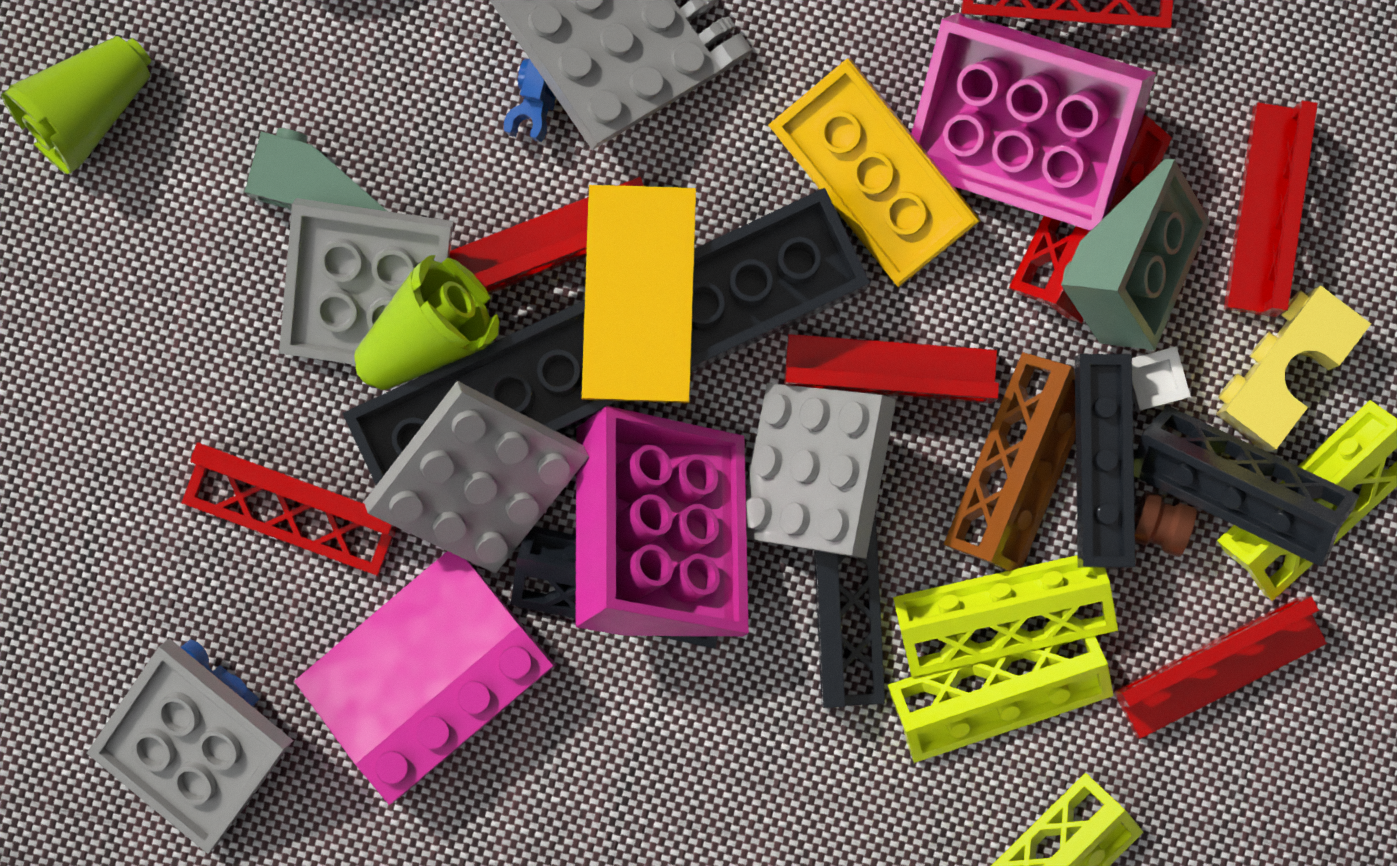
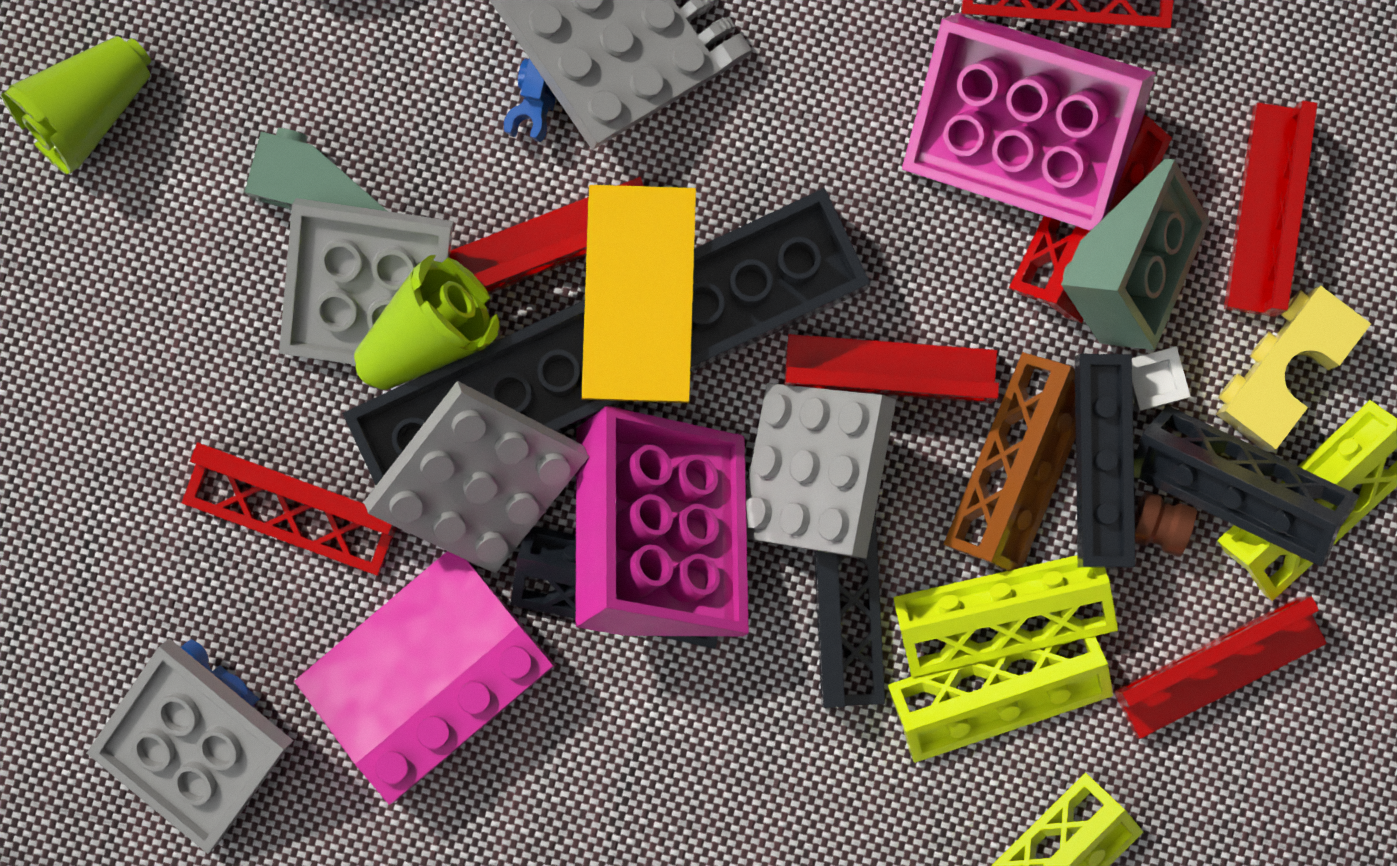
yellow tile [768,58,981,287] -> none

